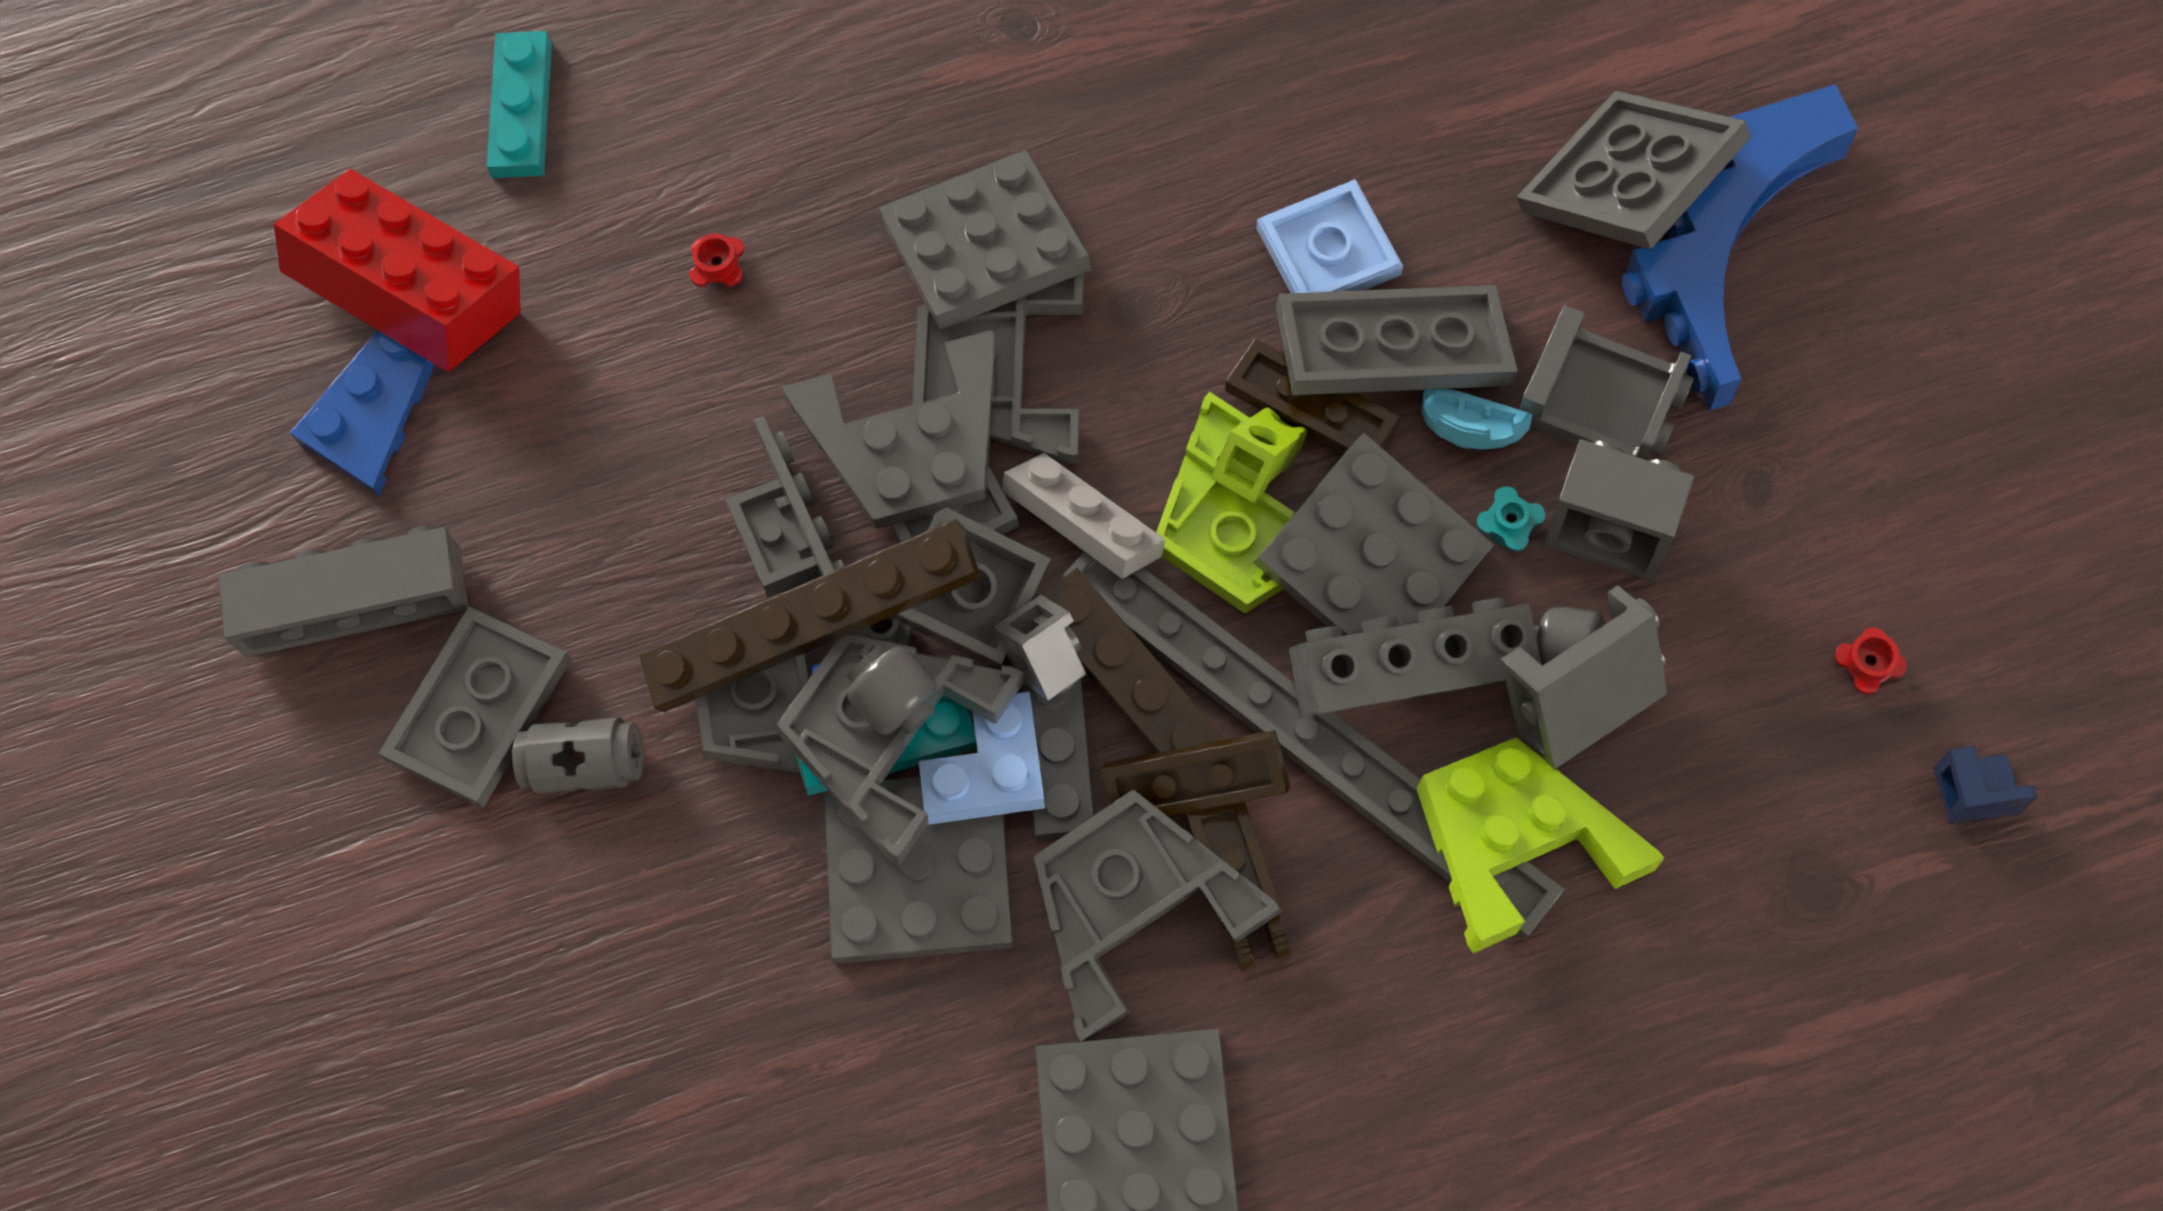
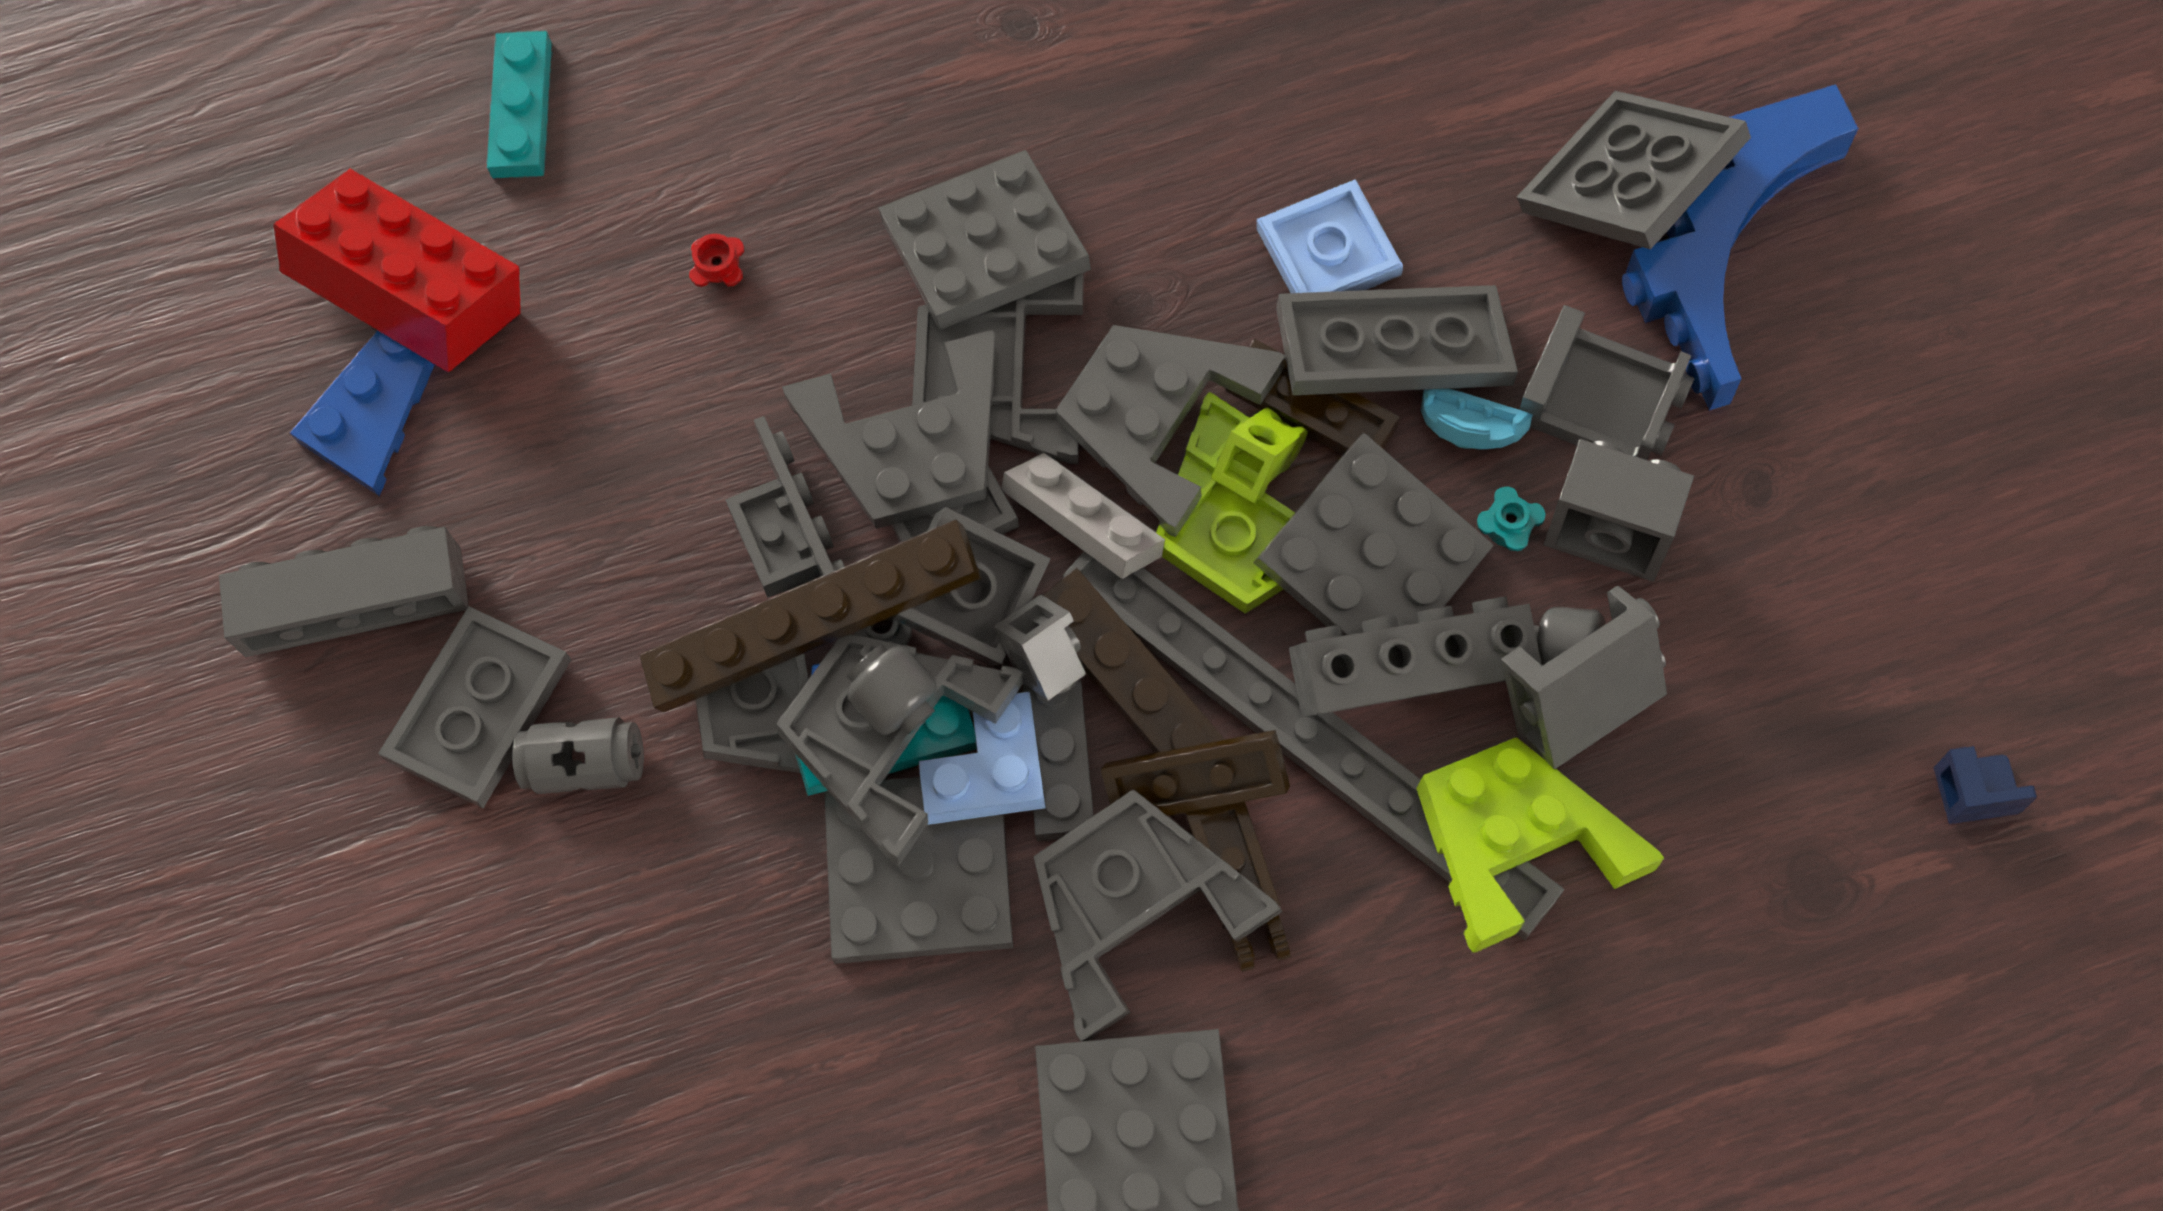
red plate [1834,628,1907,695] -> none
none -> dark grey wing [1056,325,1286,537]

